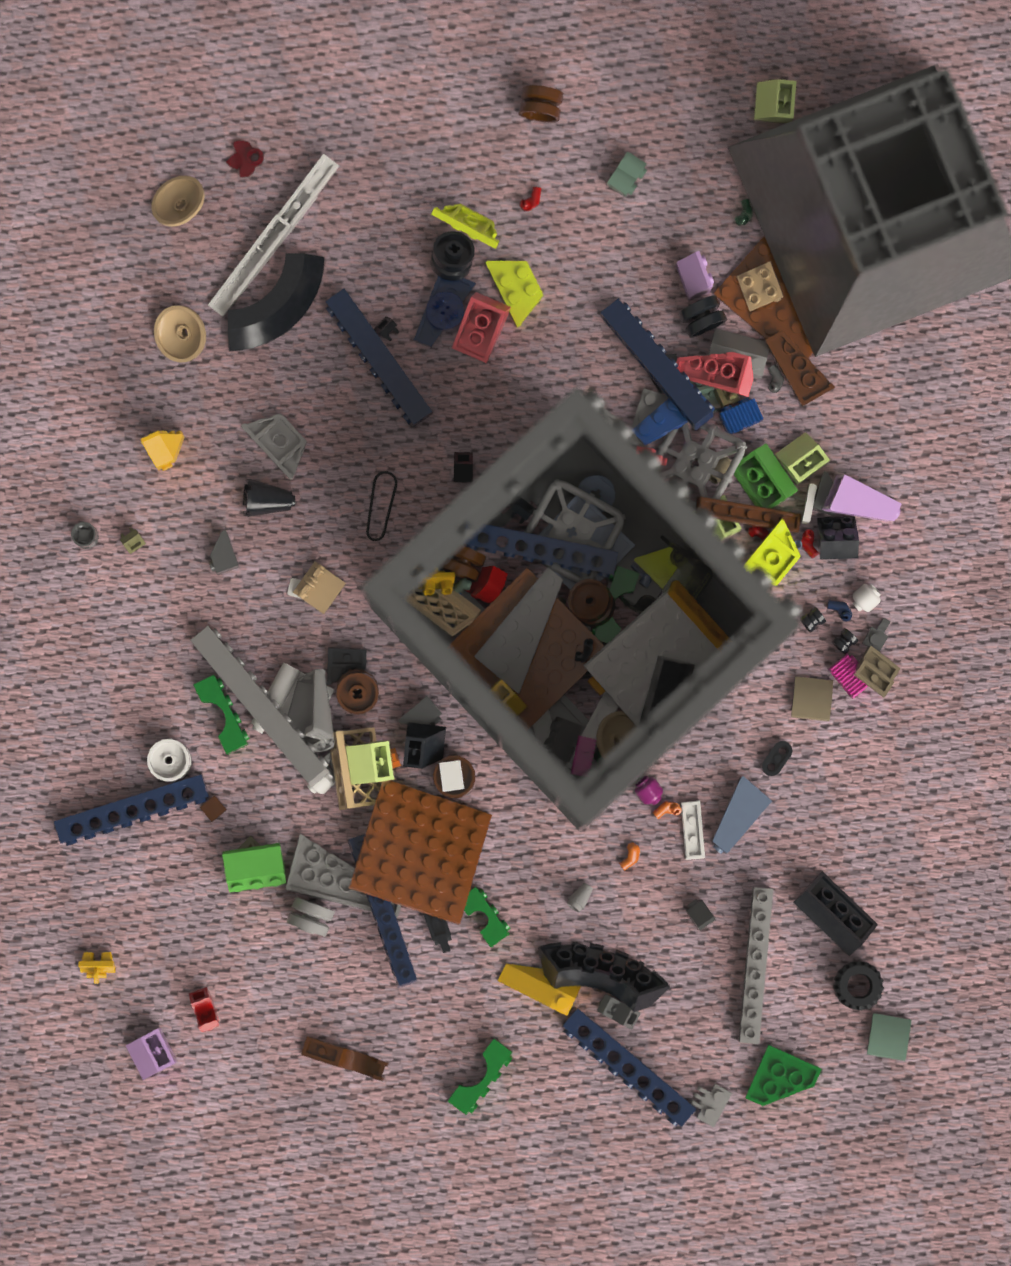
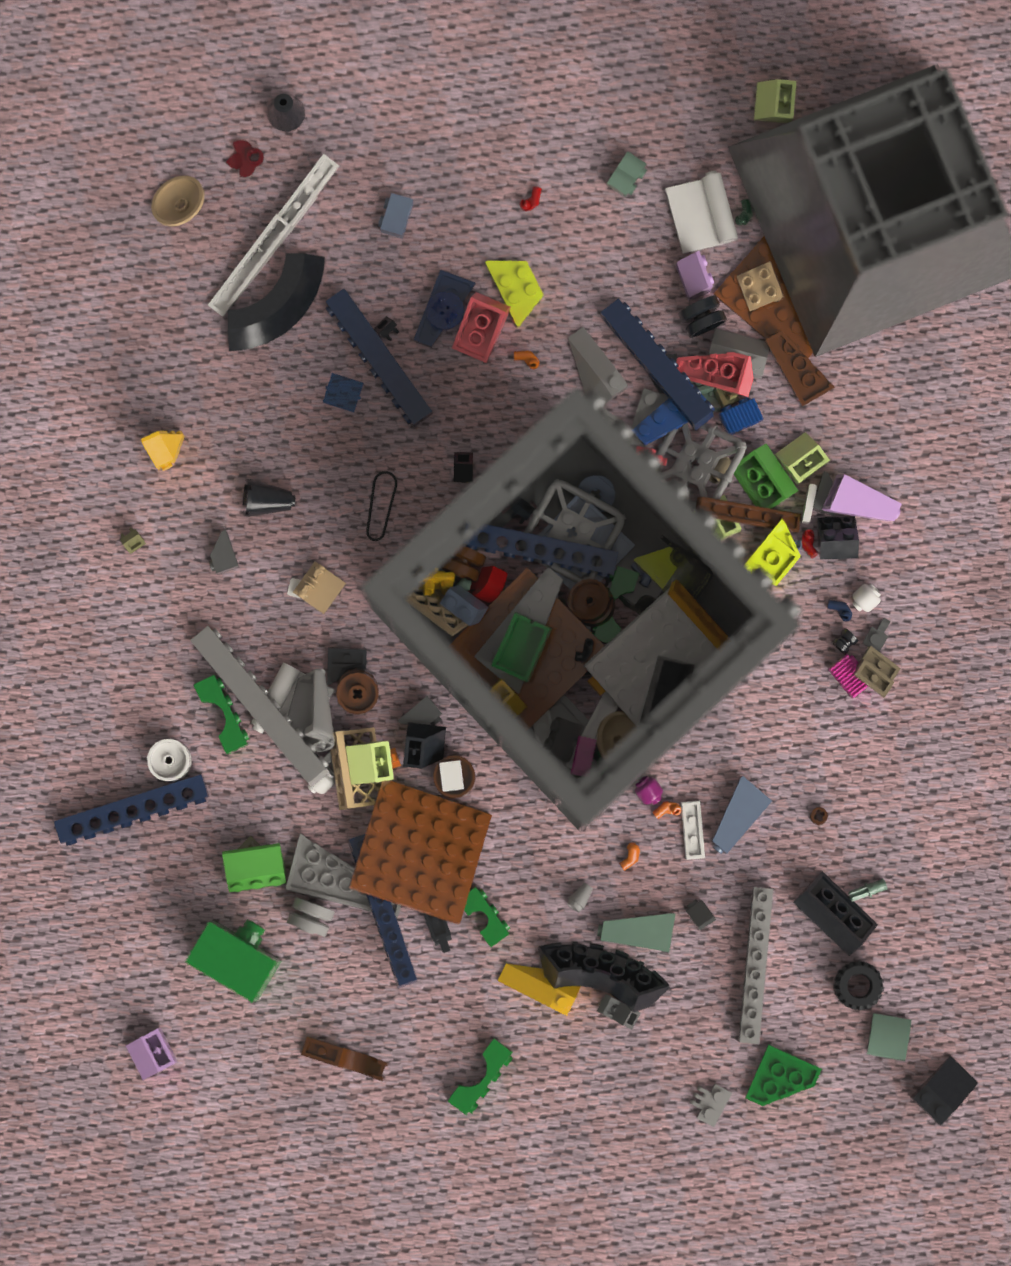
dark grey wheel [71,522,99,549] -> none
yellow hips [78,952,116,984] -> none
tan dish [154,305,206,363] -> none
red brick [189,987,220,1033] -> none
reddish brown tile [200,795,227,822] -> none
light grey wing [241,413,307,480] -> none
black wheel [430,231,475,281] -> none
neon yellow wing [431,204,499,249] -> none
reddish brown wheel [518,85,563,123] -> none
dark blue brick [562,1008,697,1127] -> none
red arm [748,526,769,542] -> none
black plate [762,741,793,776] -> none
dark grey arm [768,364,784,393] -> none
dark tan slope [791,676,833,721] -> none
black wheel [800,607,826,633] -> none
none -> green brick [185,919,282,1003]
none -> black cone [267,94,305,132]
none -> piece [322,373,364,413]
none -> sand blue brick [378,193,414,239]
none -> sand blue brick [440,585,489,626]
none -> green piece [491,612,553,682]
none -> orange arm [514,351,540,369]
none -> light grey wedge [568,327,628,404]
none -> sand green slope [597,913,676,952]
none -> white door [665,170,738,254]
none -> reddish brown bush [810,807,828,825]
none -> sand green axle [848,878,887,901]
none -> black slope [910,1056,978,1126]

